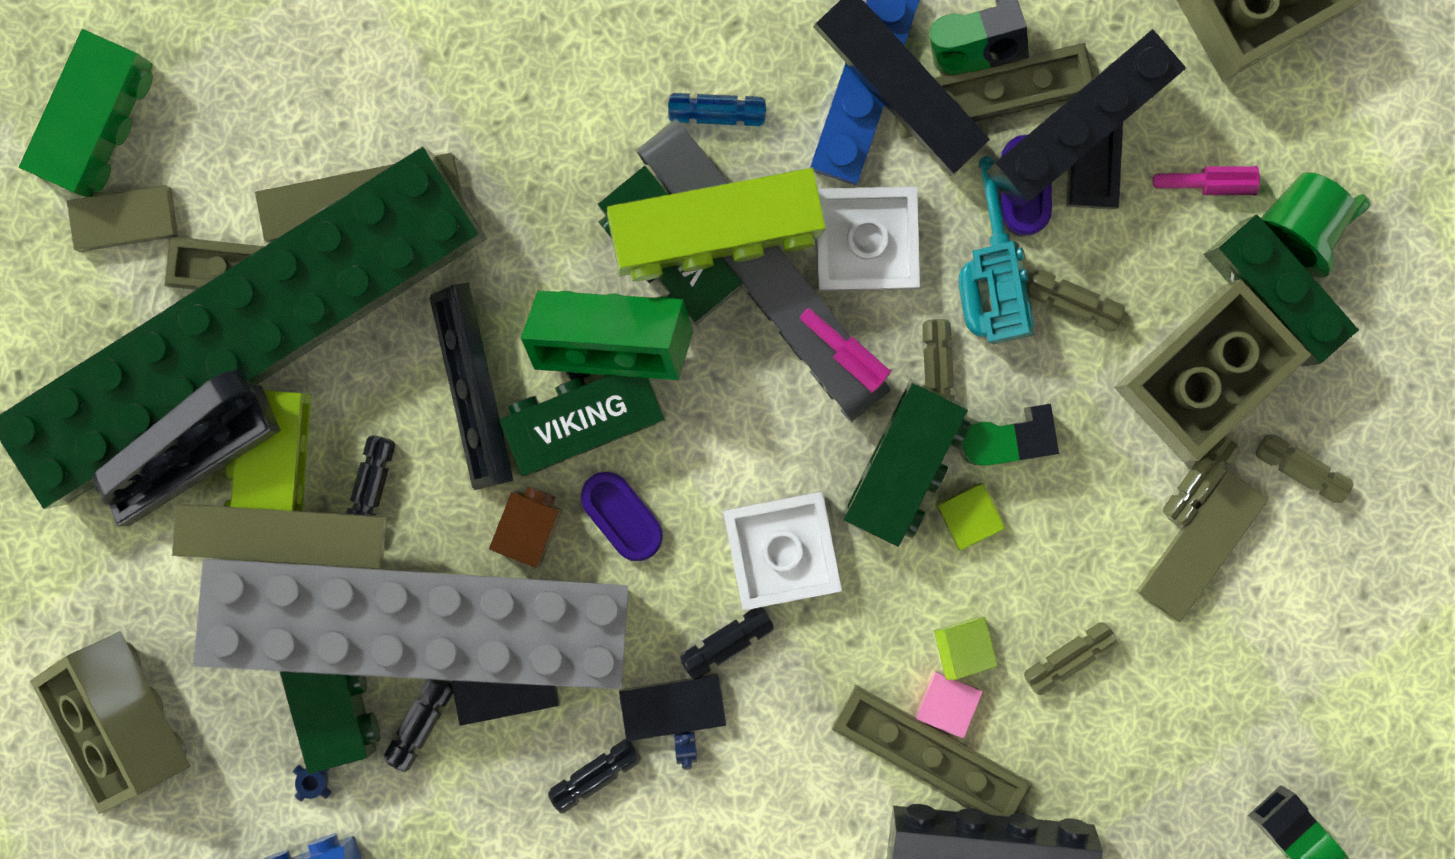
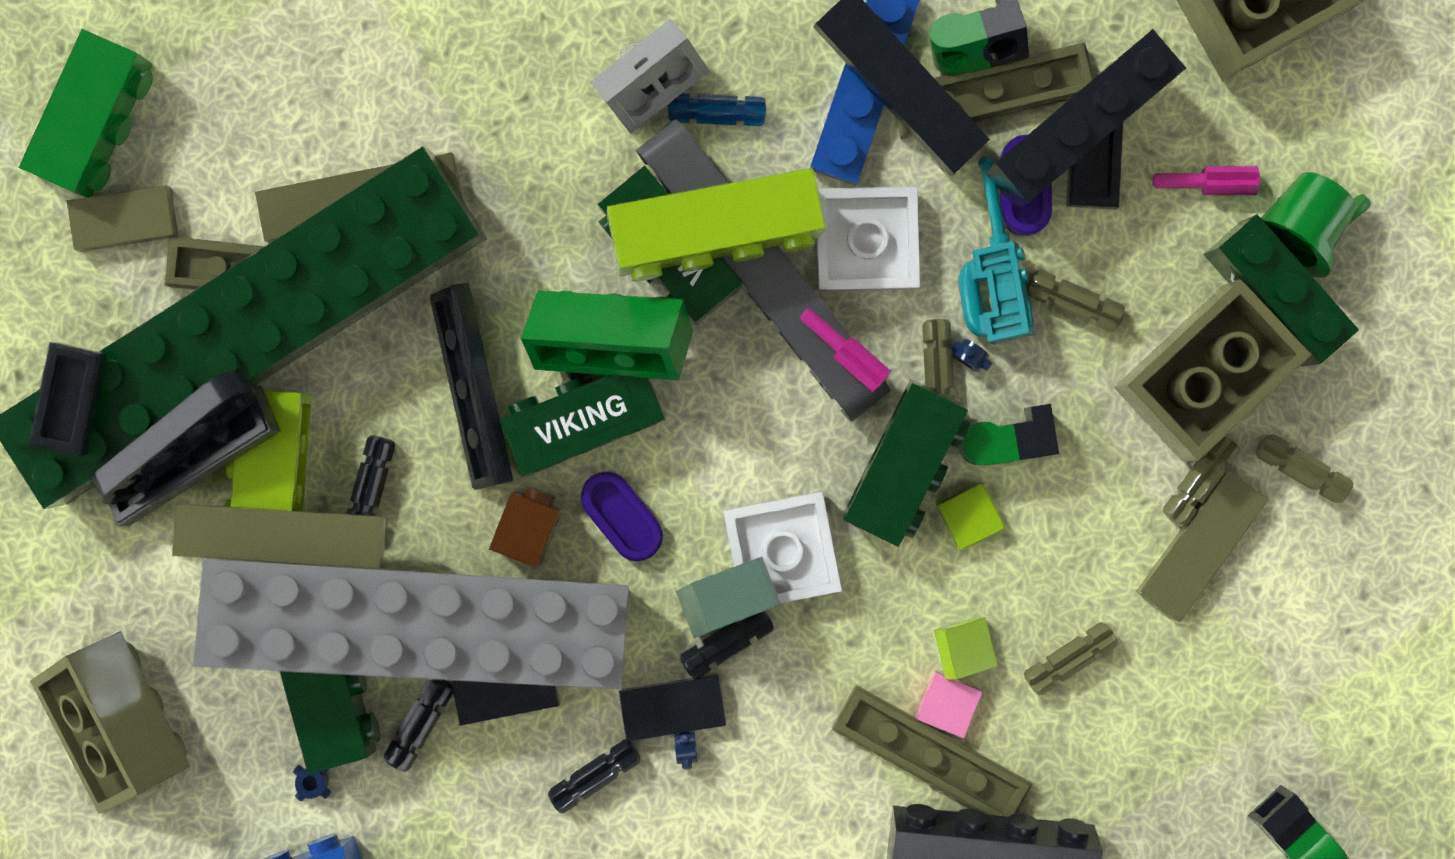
none -> black tile [28,342,107,456]
none -> light grey piece [591,19,710,134]
none -> sand green slope [676,557,781,638]
none -> dark blue piece [951,339,992,372]

